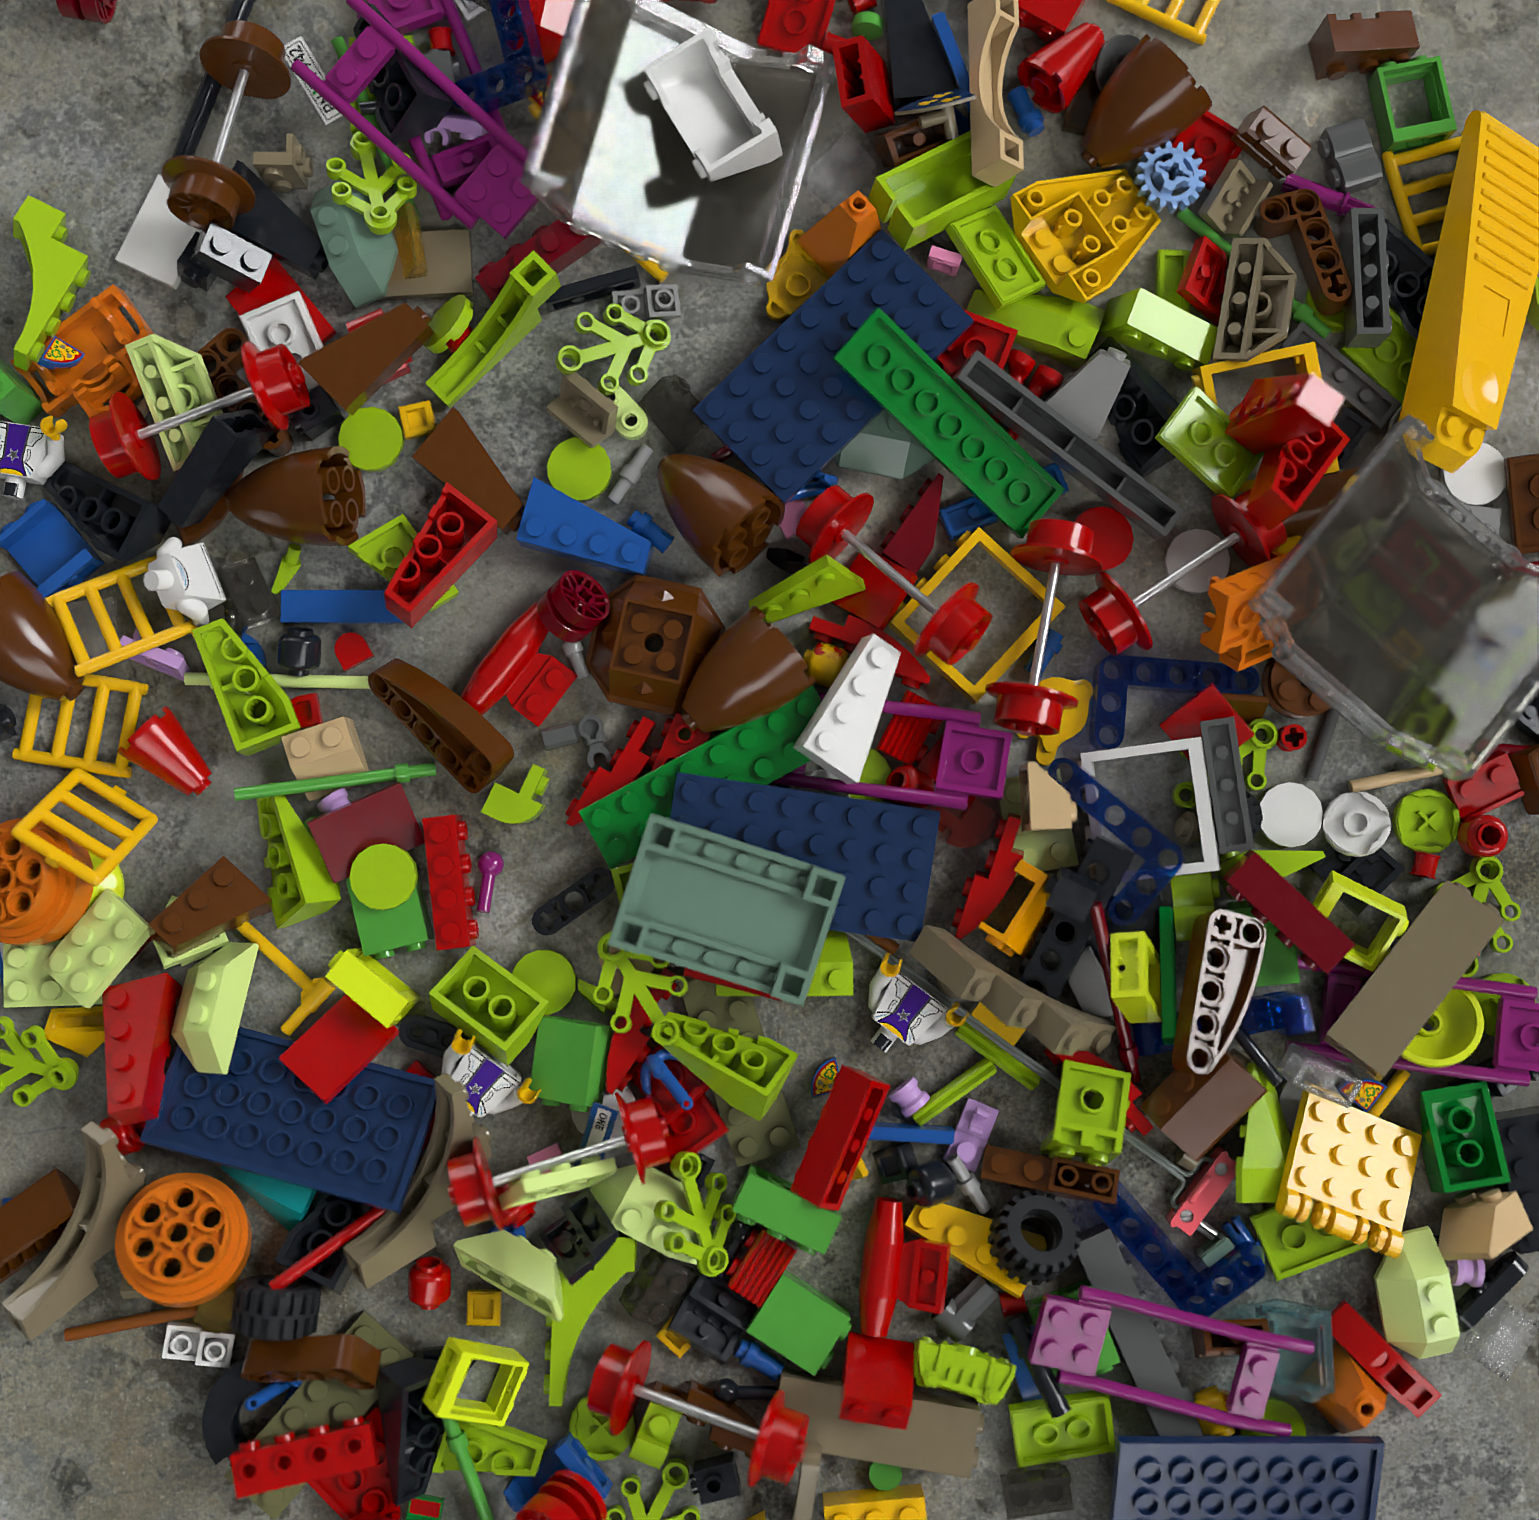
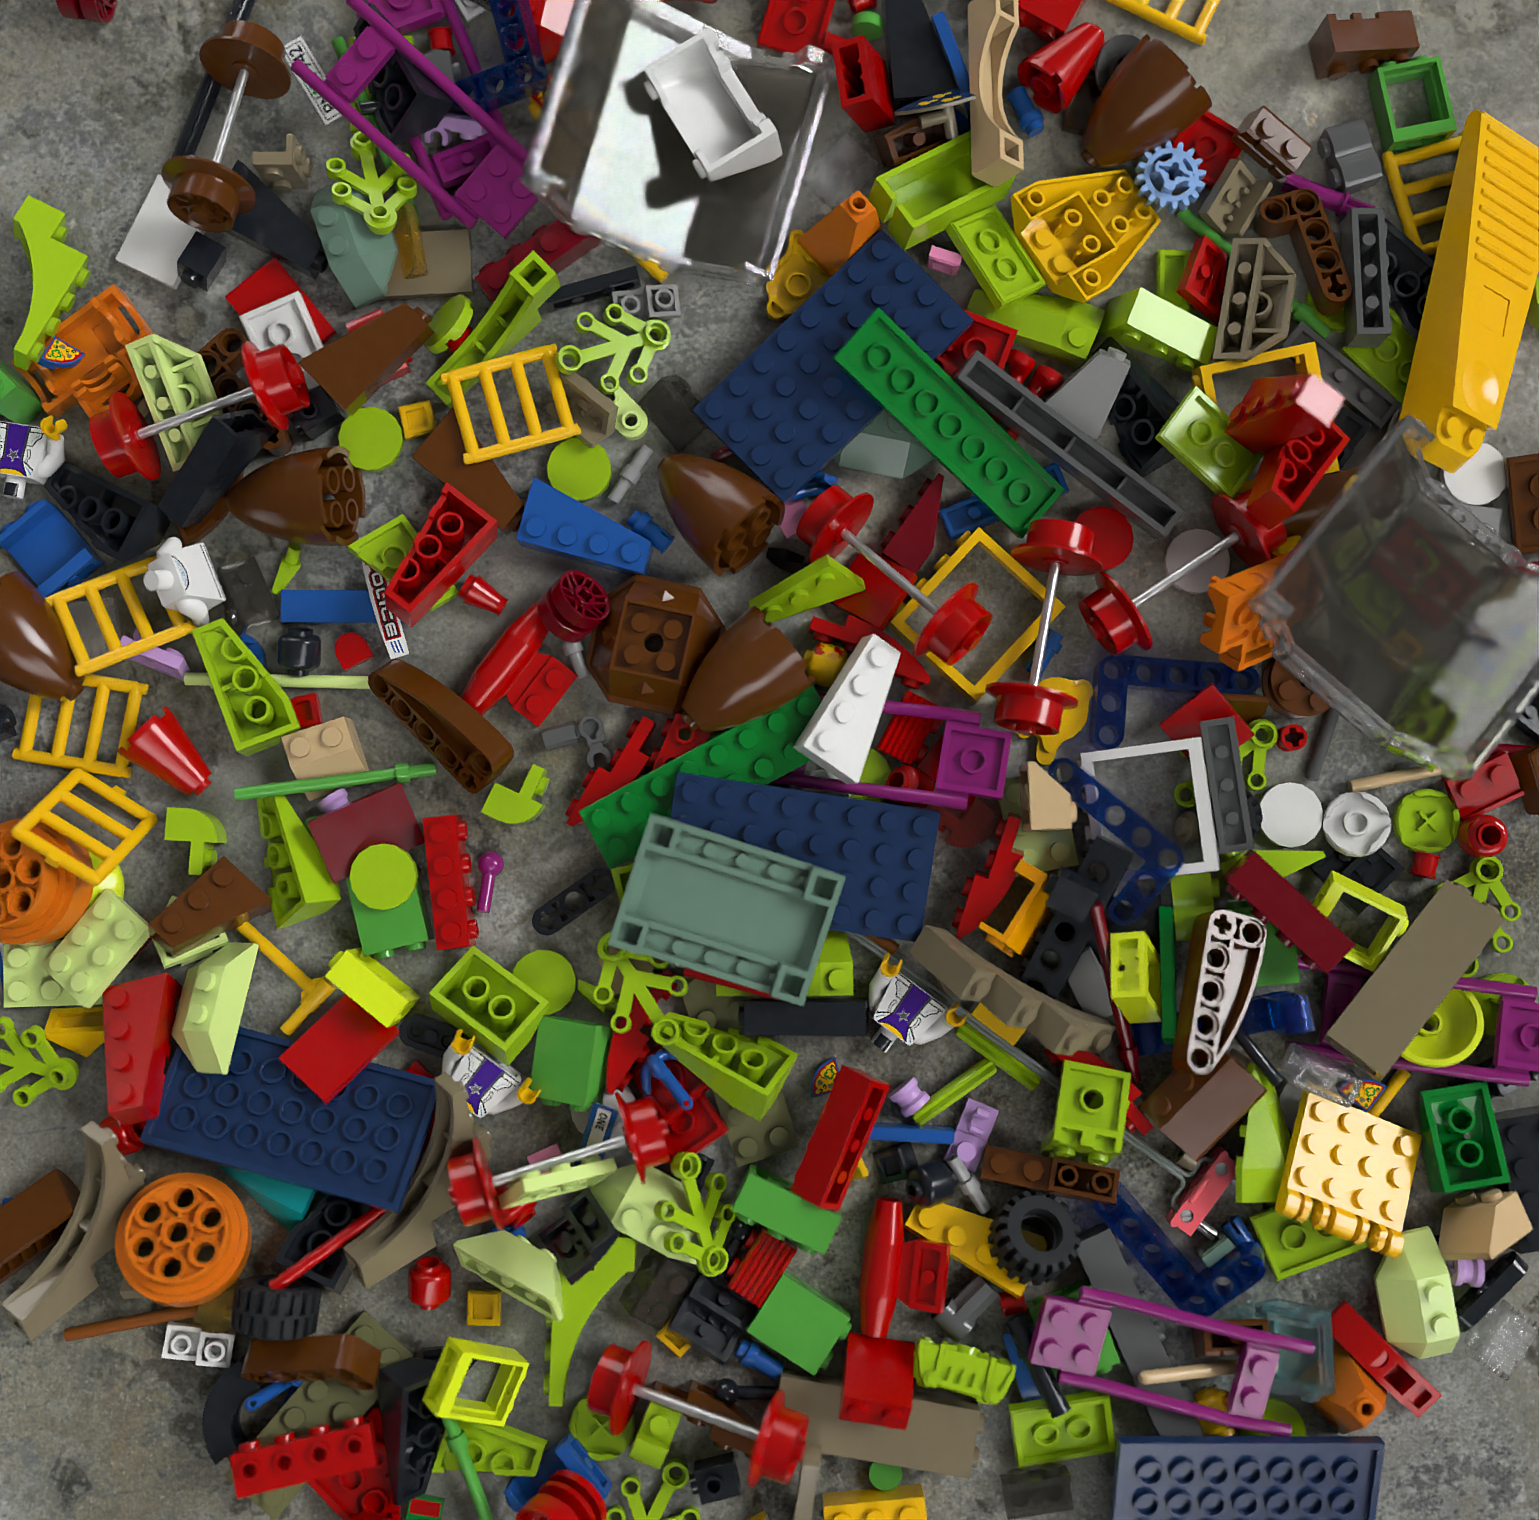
piece [189,222,272,293] -> none
none -> lime brick [164,807,227,875]
none -> sticker [358,537,409,659]
none -> yellow bar [440,343,581,465]
none -> red cone [457,573,508,616]
none -> black slope [738,998,869,1037]
none -> tan bar [1138,1359,1279,1385]

